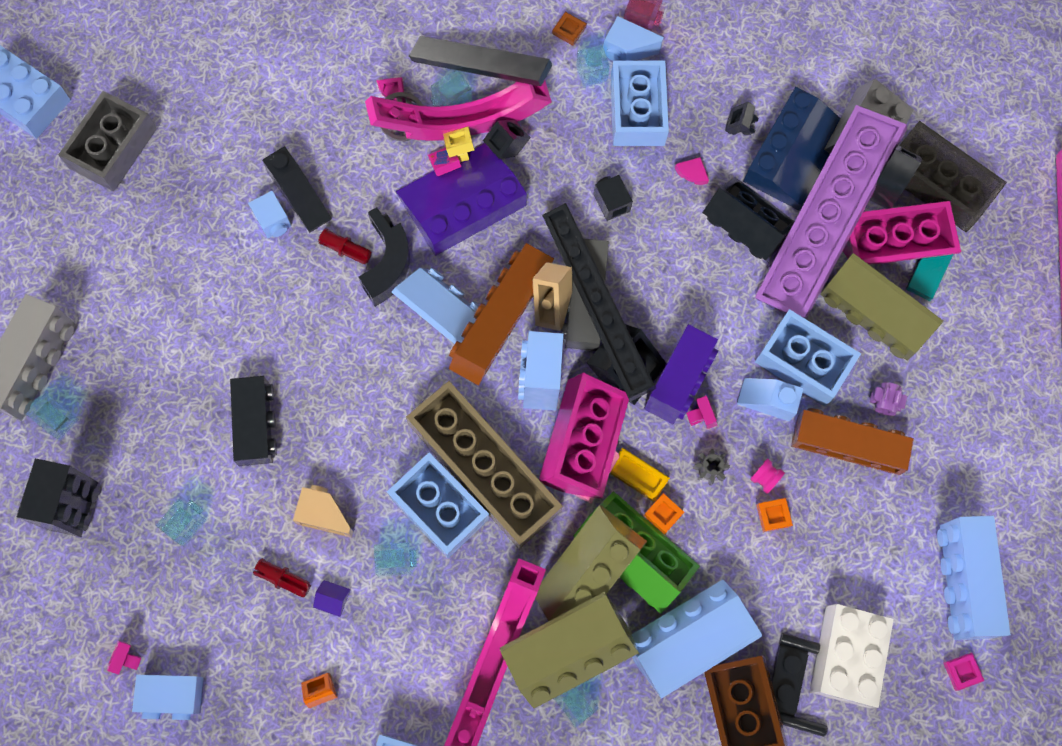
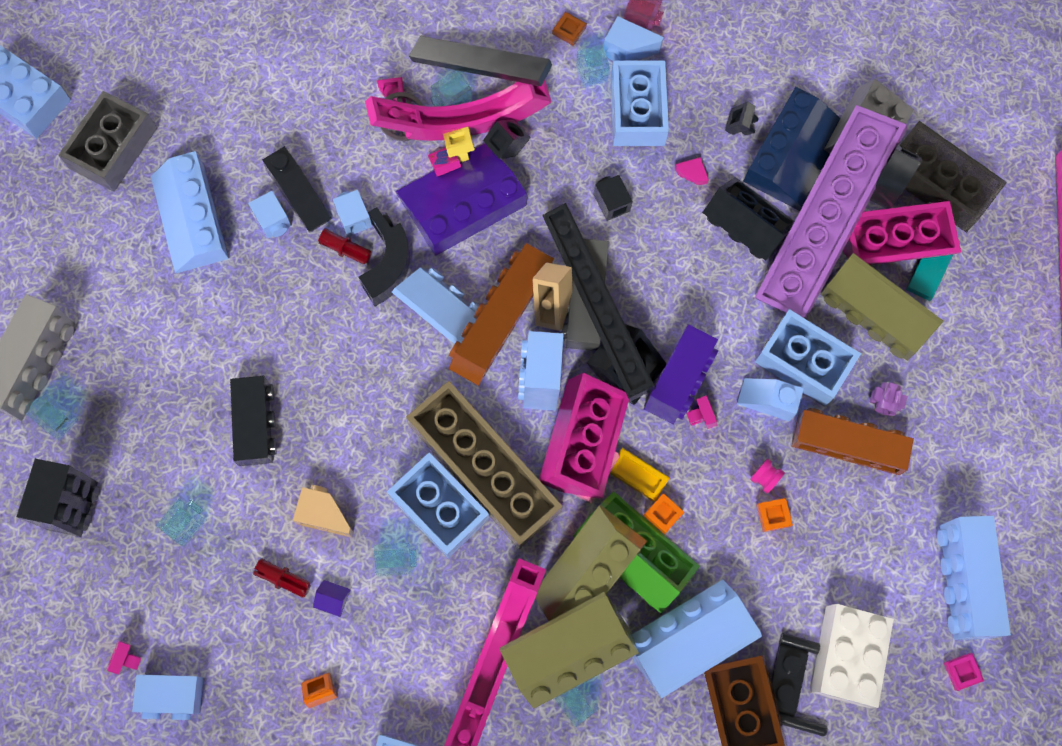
dark grey gear [693,449,730,486] -> none
none -> light blue slope [151,151,229,273]
none -> light blue brick [333,190,372,236]

